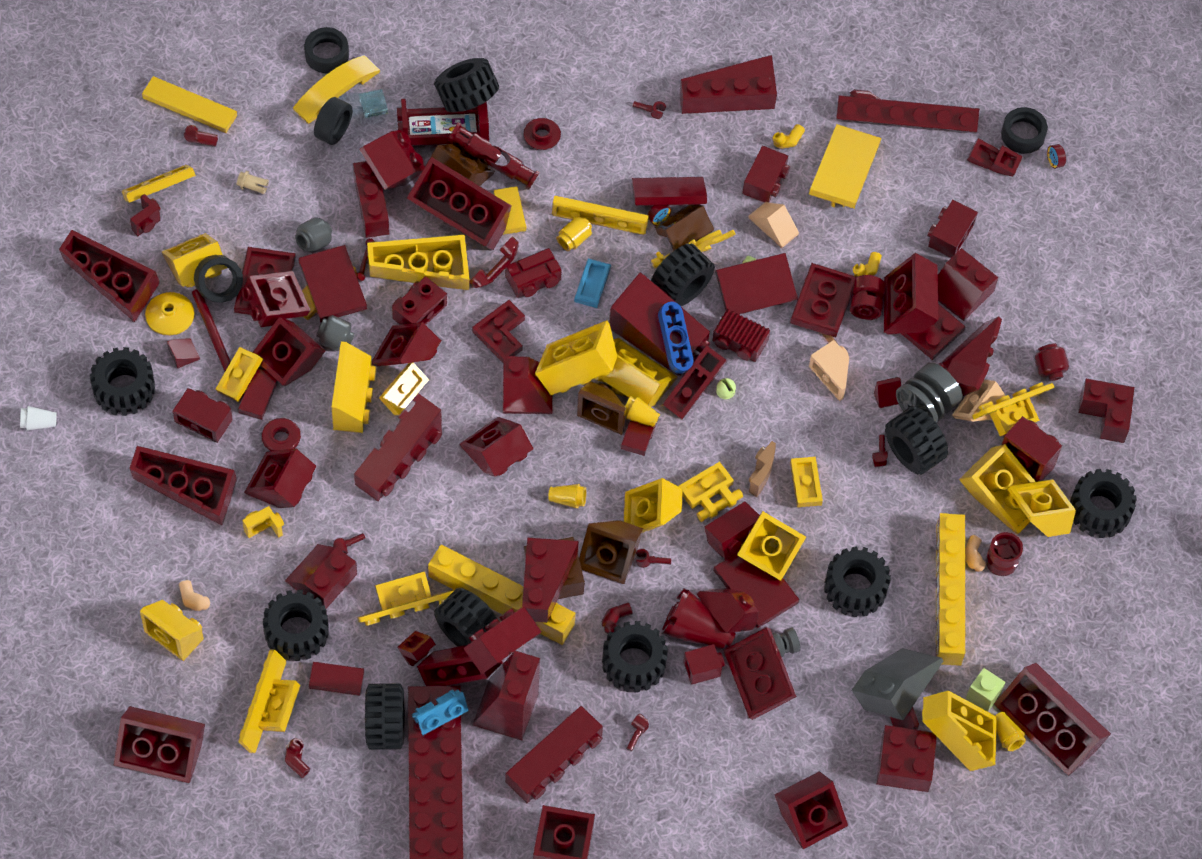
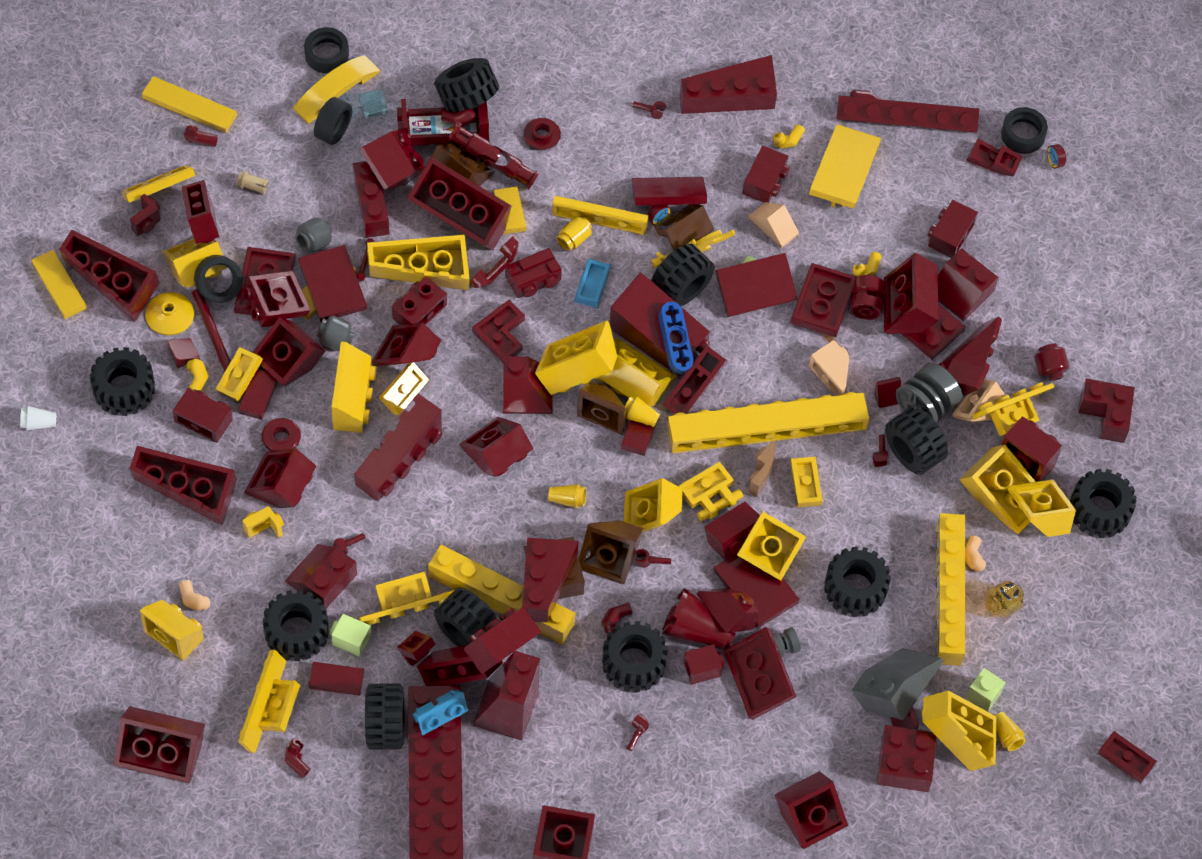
dark red brick [505,706,603,803] -> none
dark red brick [712,309,770,362] -> none
yellowish green hinge [716,378,736,399] -> none
dark red wheel [985,532,1023,576] -> none
dark red slope [994,663,1111,776] -> none
none -> yellow tile [31,250,87,319]
none -> dark red brick [181,180,219,244]
none -> yellow arm [186,358,208,391]
none -> yellowish green brick [330,614,371,657]
none -> dark red arm [441,109,478,127]
none -> yellow brick [667,392,869,454]
none -> clear yellow head [985,580,1024,618]
none -> dark red plate [1098,731,1157,784]

